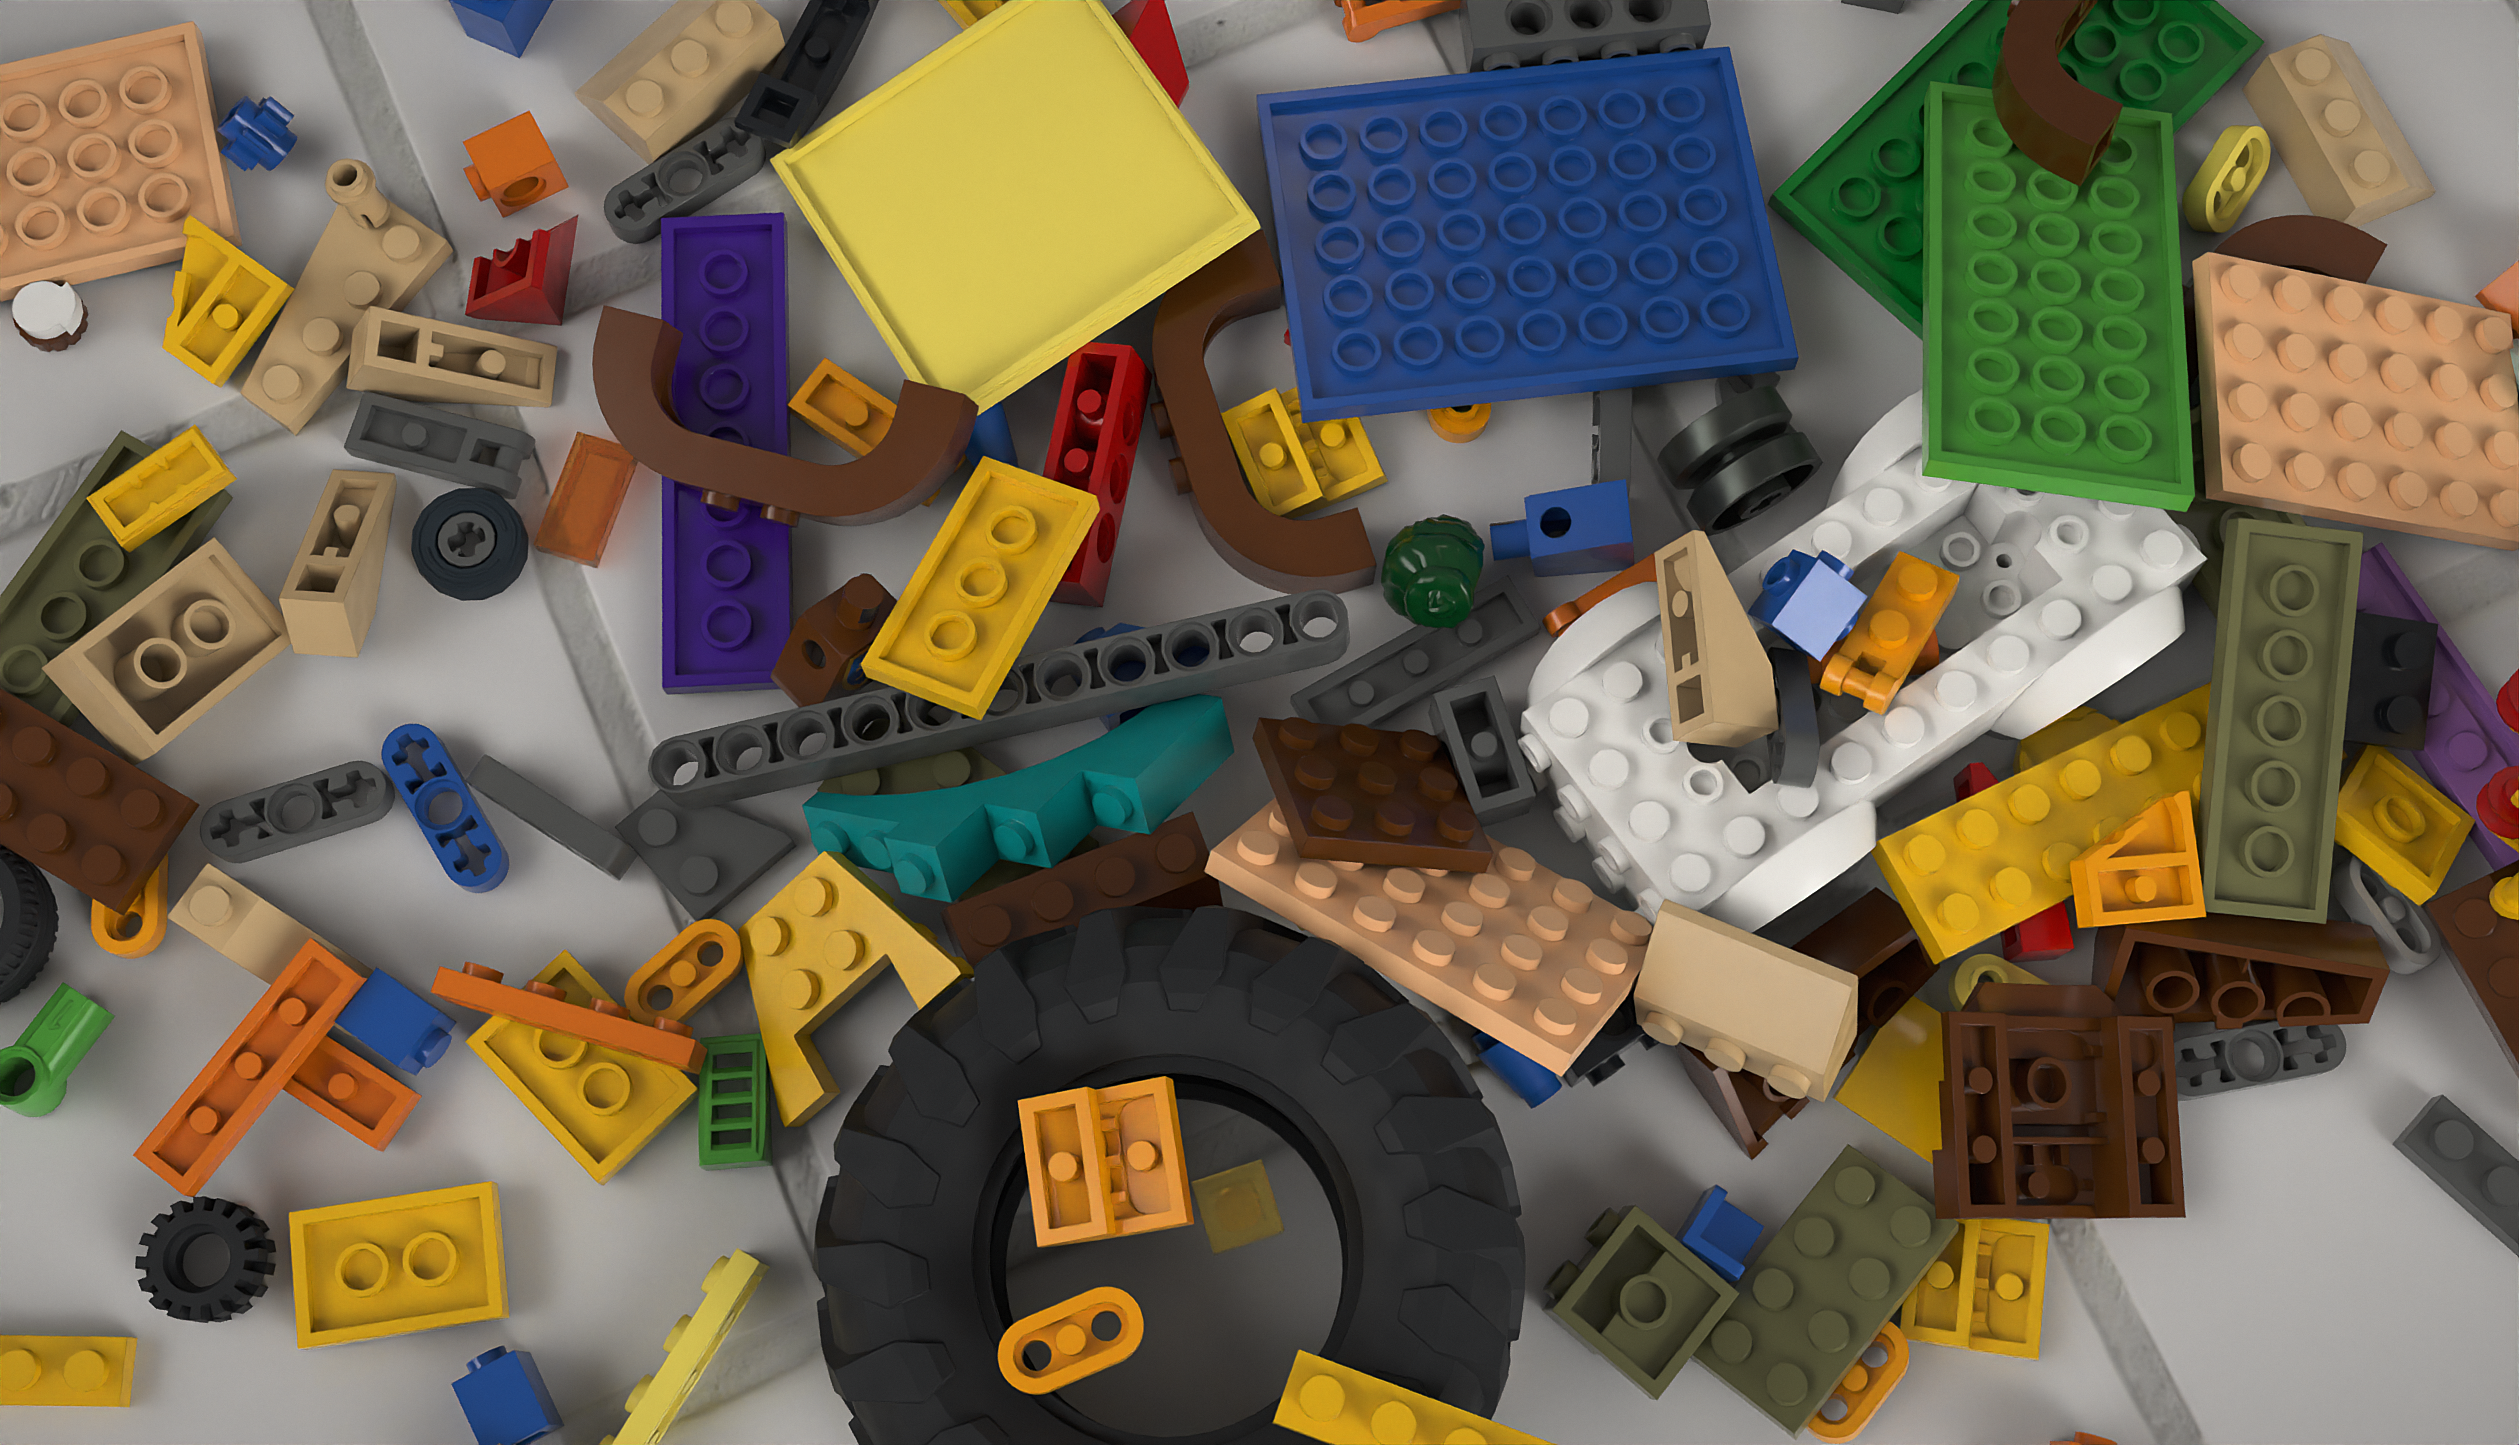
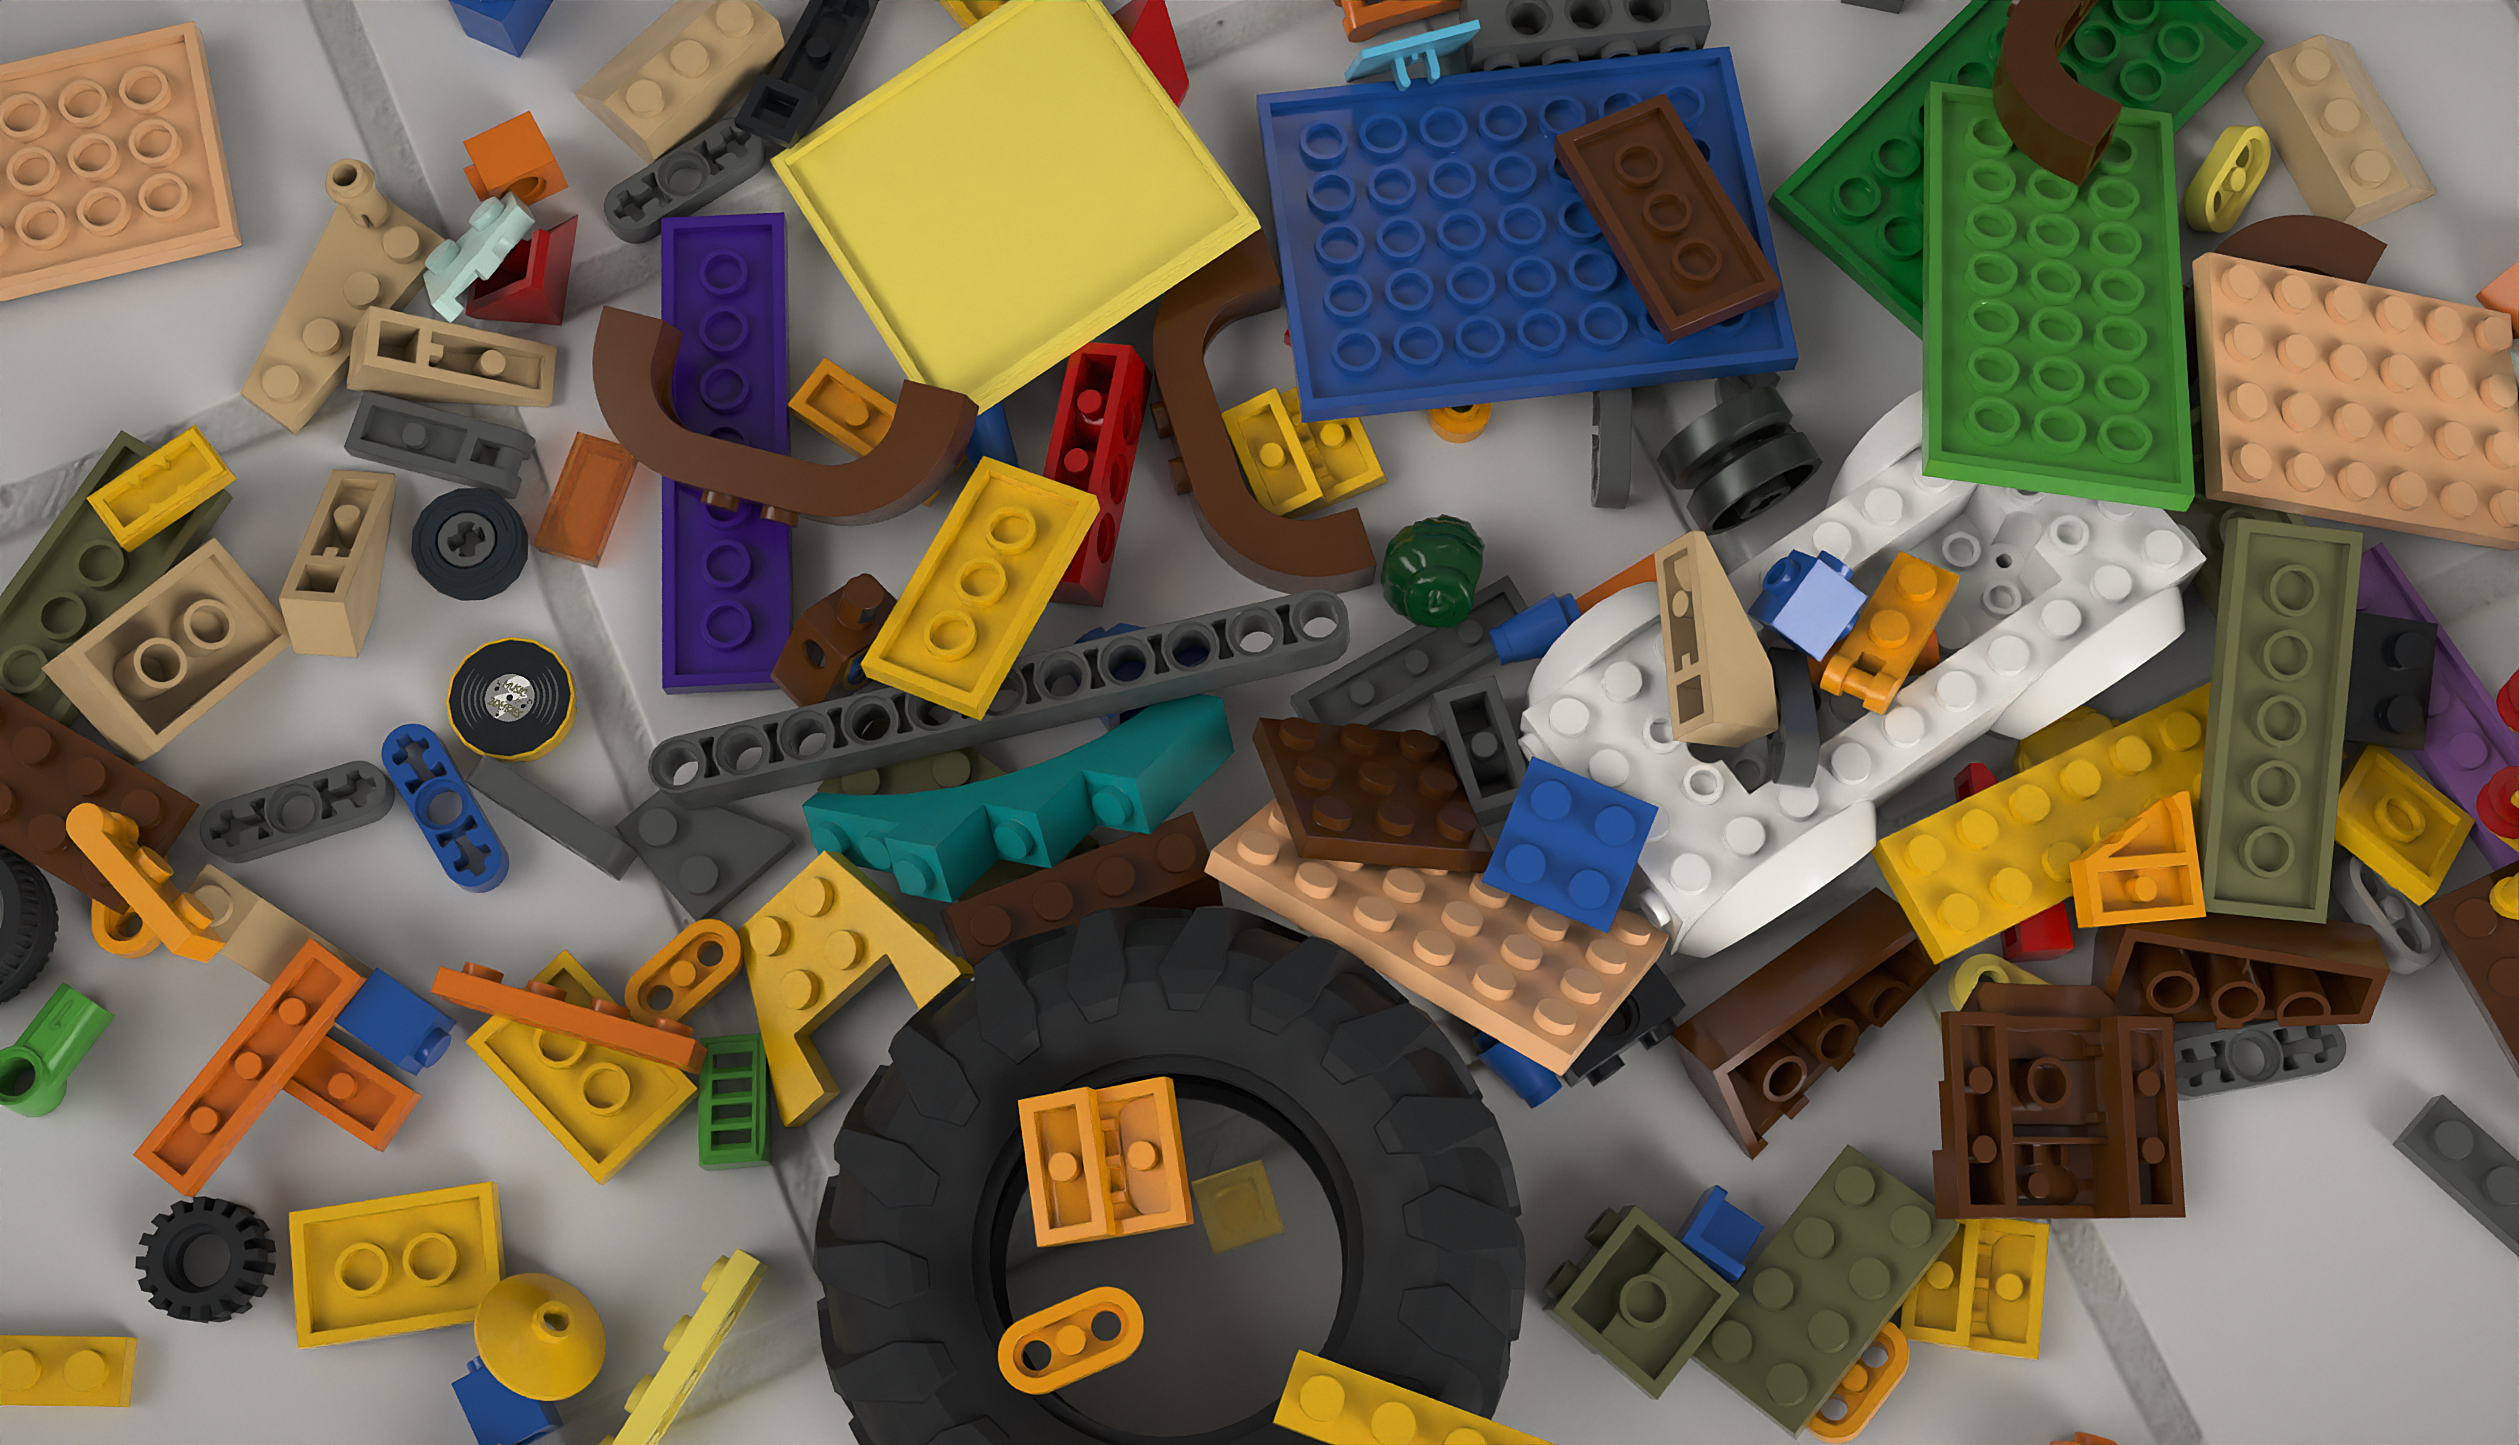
white piece [12,281,89,352] -> none
yellow wing [162,215,295,388] -> none
blue gear [217,96,298,171] -> none
blue torso [1490,479,1635,577] -> none
tan slope [1633,899,1858,1103] -> none
yellow slope [1832,995,1944,1165] -> none
none -> light orange plate [66,803,226,963]
none -> light aqua wing [423,190,535,323]
none -> black tile [446,637,577,764]
none -> yellow dish [474,1273,606,1401]
none -> medium azure piece [1344,20,1481,91]
none -> blue plate [1481,756,1659,933]
none -> blue cone [1488,593,1581,666]
none -> reddish brown plate [1554,93,1782,344]

